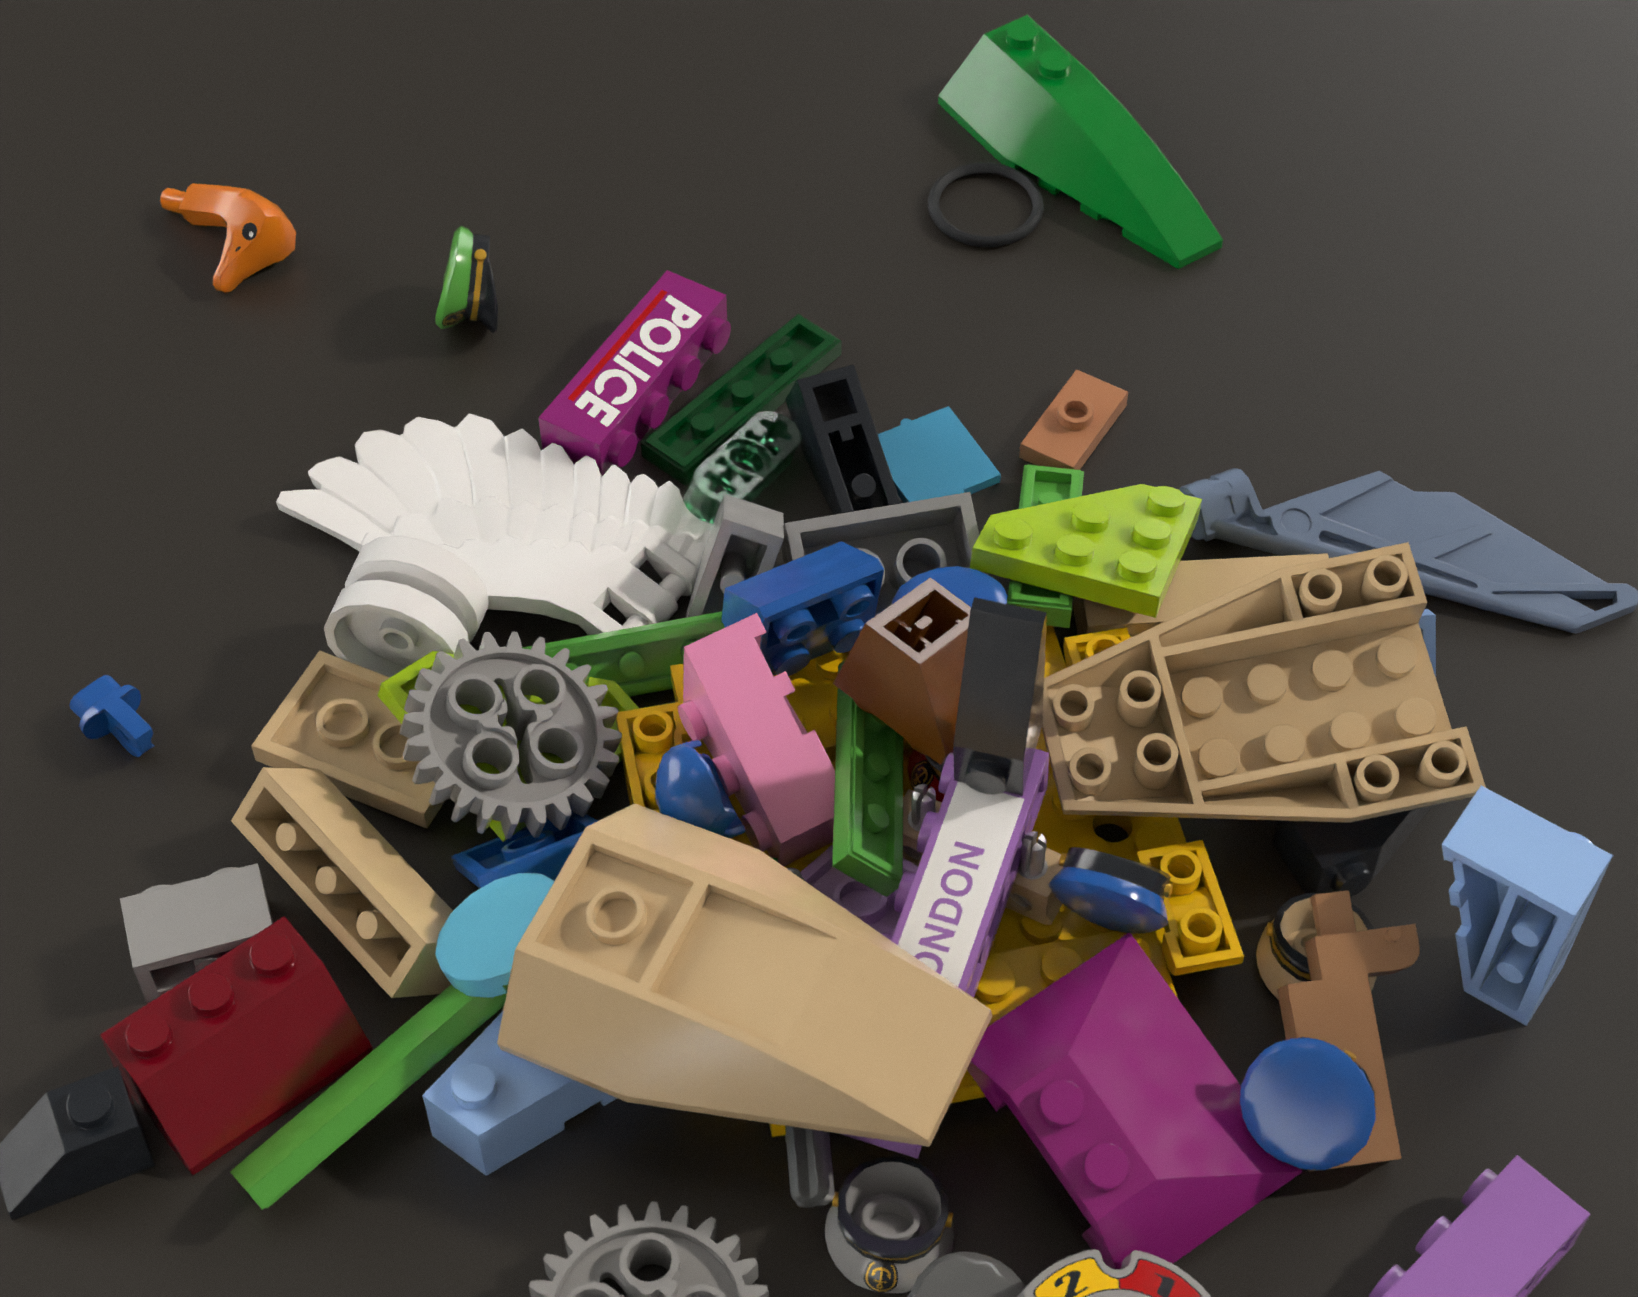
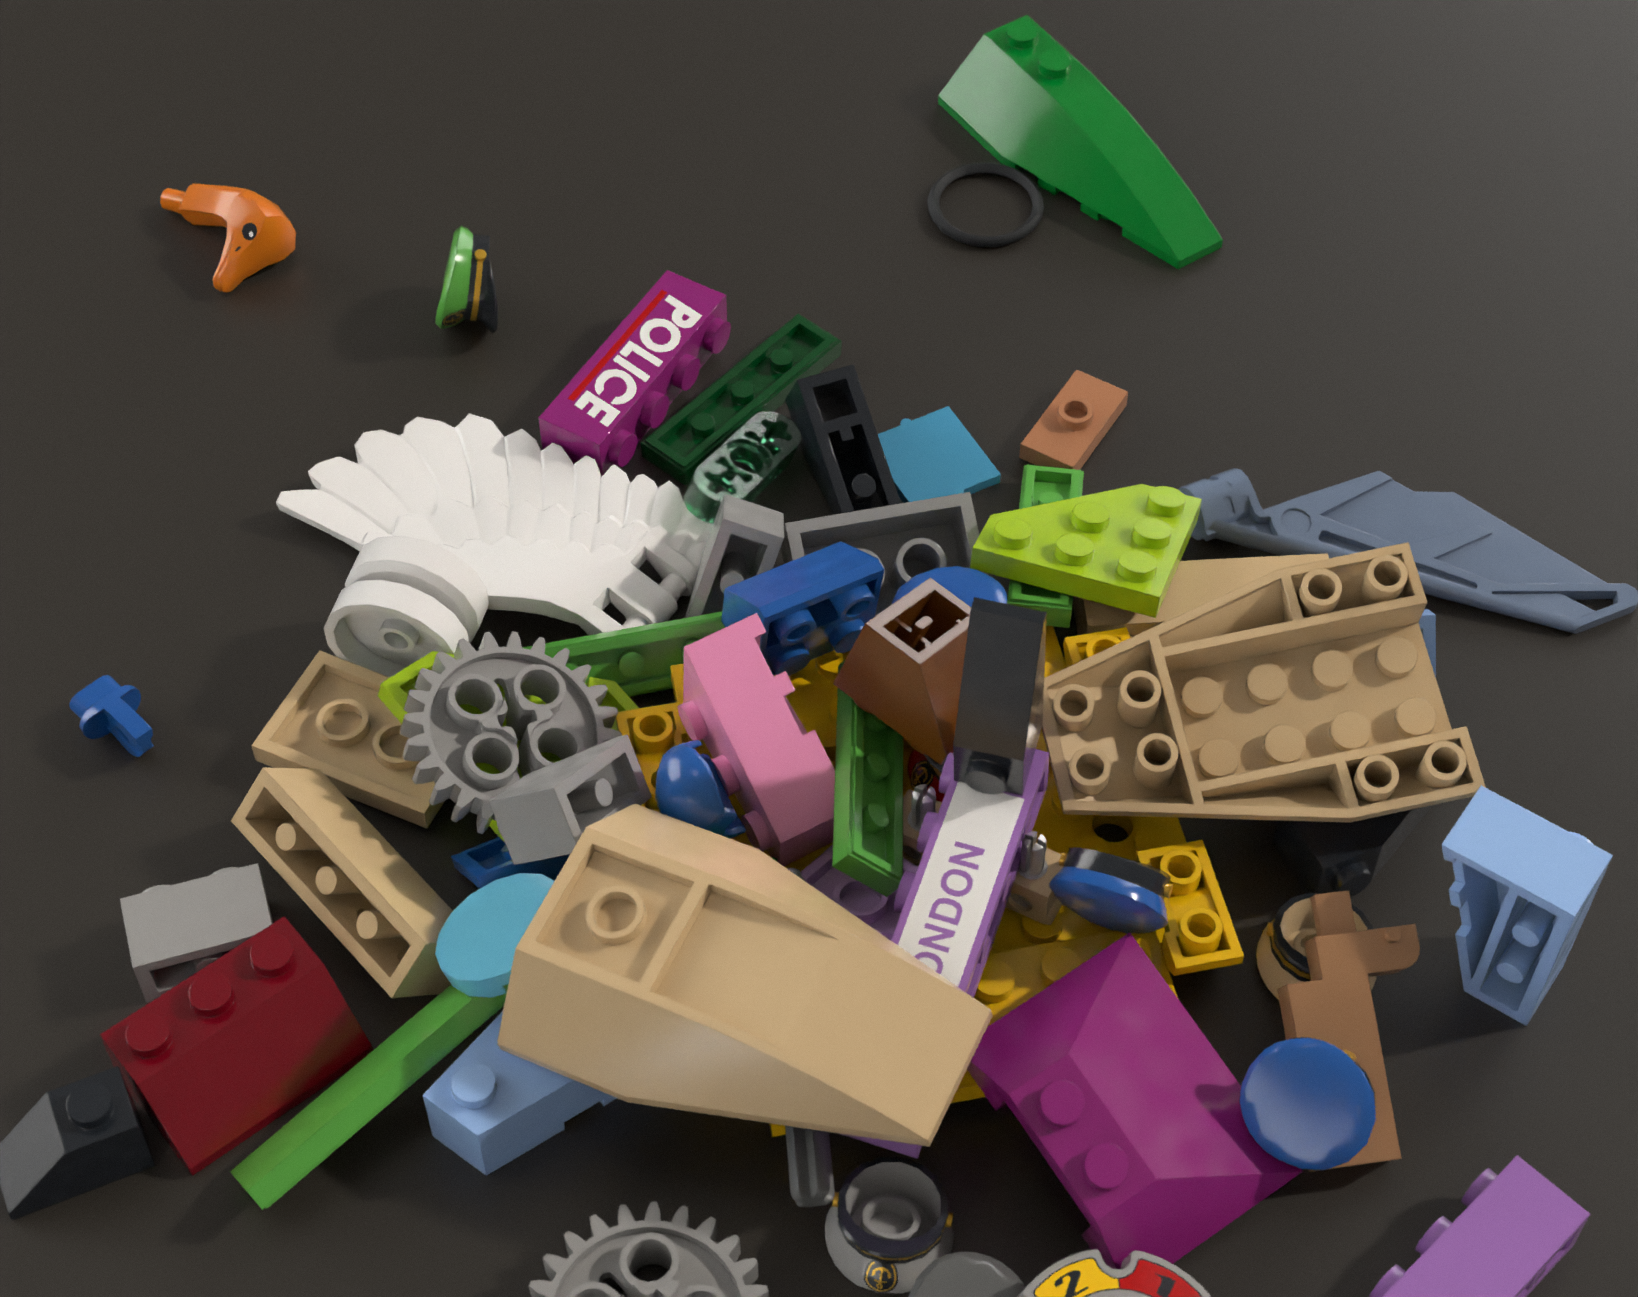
none -> light grey slope [489,734,652,865]

